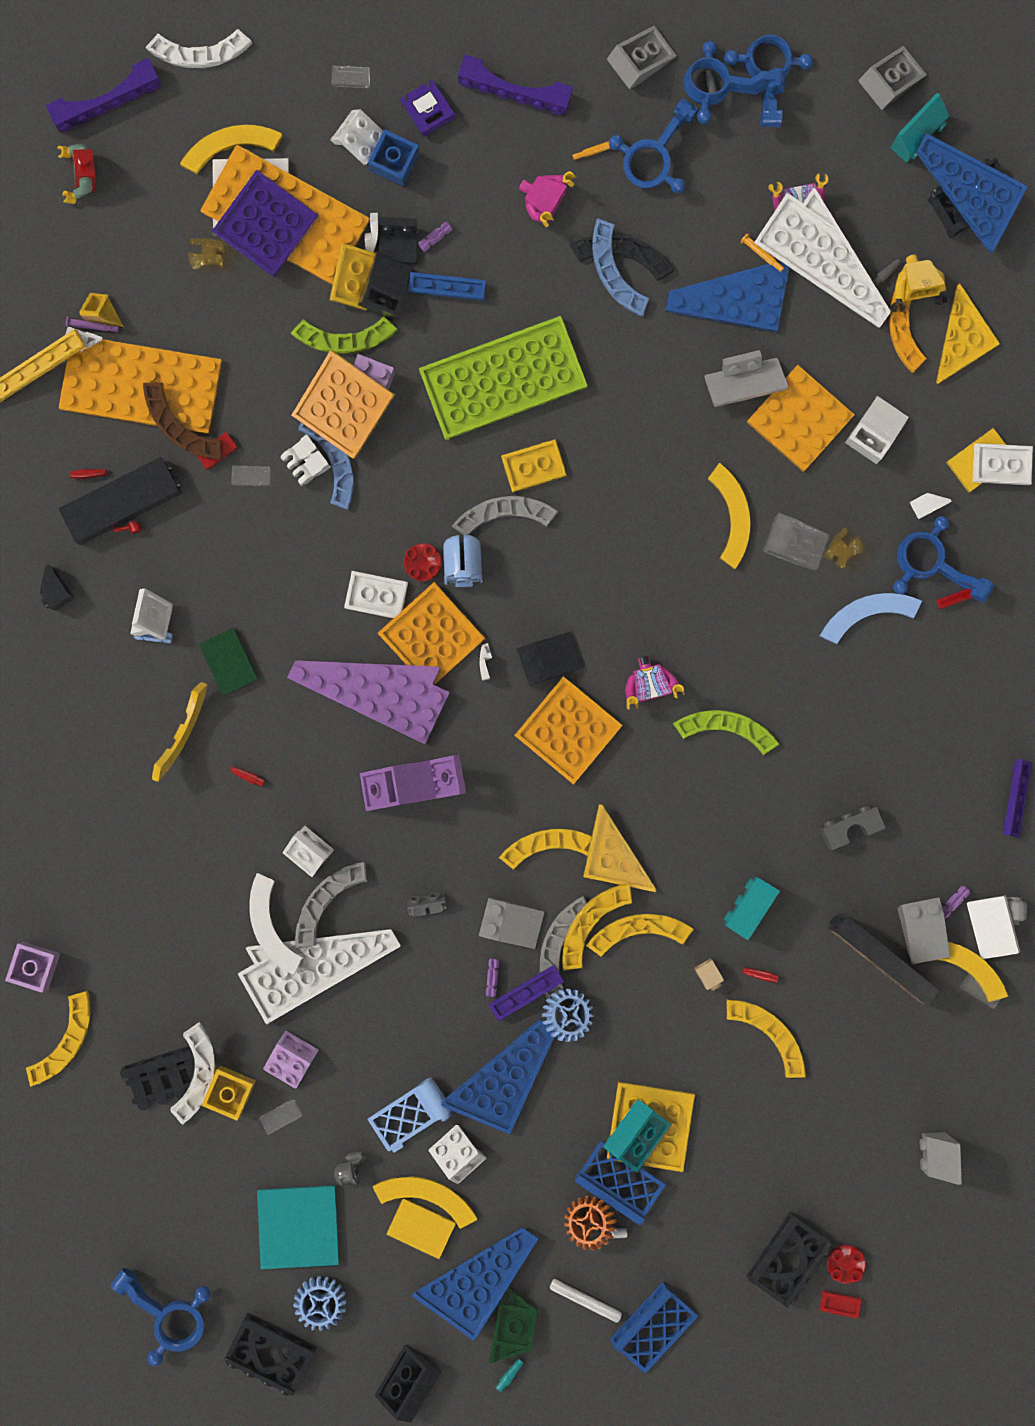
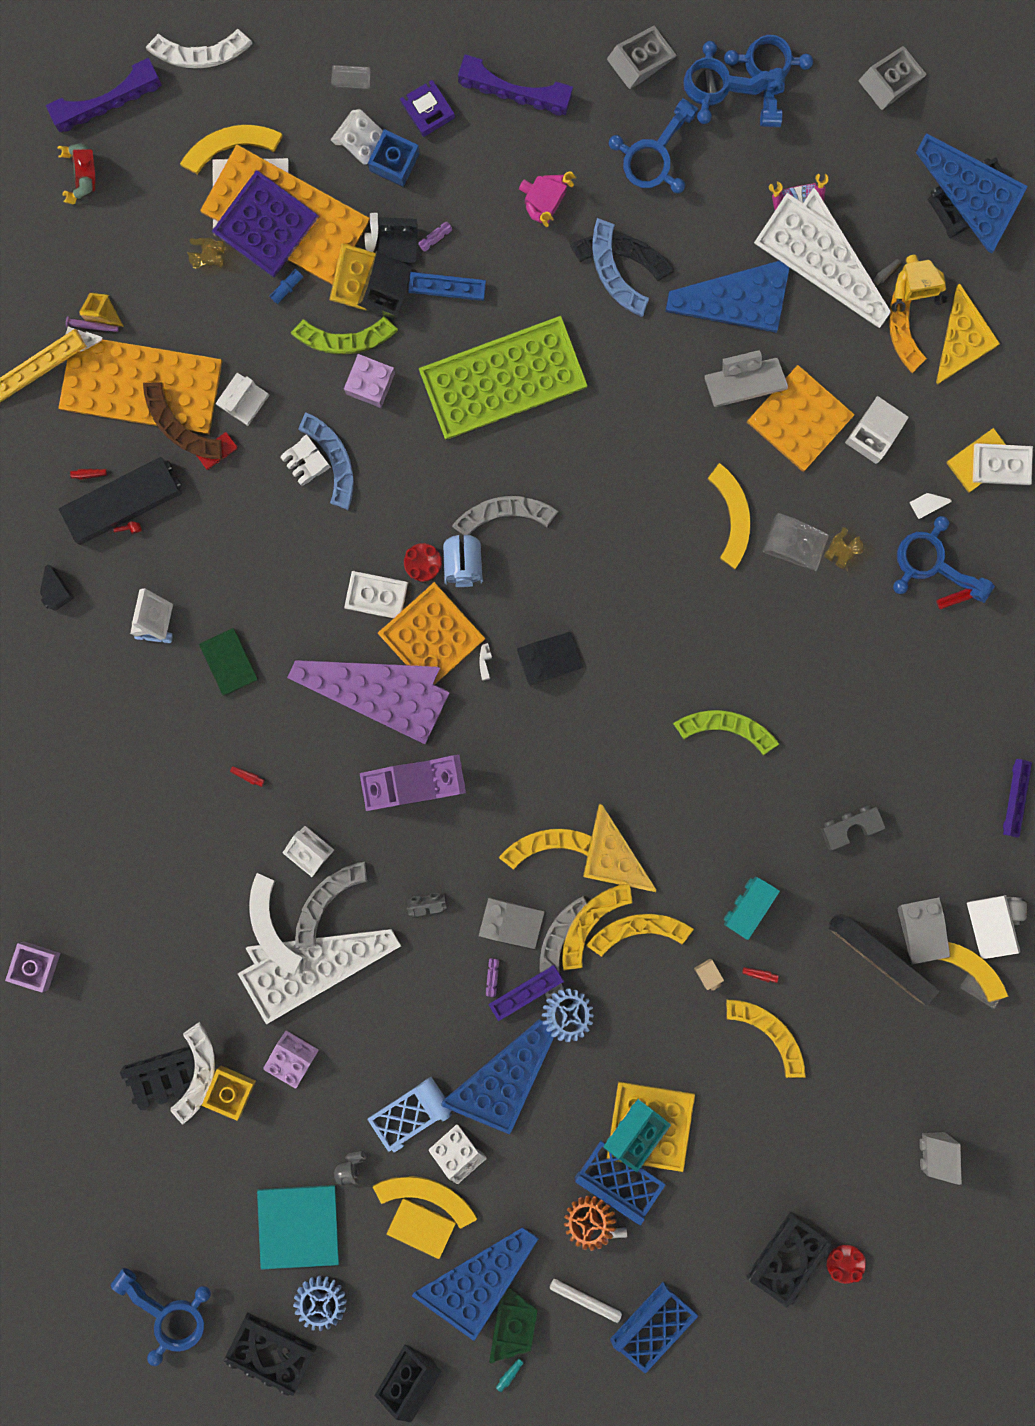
yellow tile [26,991,91,1087] -> none
yellow tile [152,682,208,782] -> none
clear tile [231,465,271,487] -> none
clear tile [259,1098,303,1135] -> none
light orange plate [292,350,395,459] -> none
yellow tile [501,439,567,493] -> none
light orange plate [514,676,622,785] -> none
light orange piece [572,135,620,160] -> none
torso [625,656,685,709] -> none
light orange piece [741,233,784,272] -> none
light blue tile [819,593,922,644] -> none
red tile [819,1290,862,1319] -> none
teal slope [890,93,949,163] -> none
medium lavender axle [942,886,970,919] -> none
none -> white bracket [216,373,269,426]
none -> blue pin [269,269,304,305]

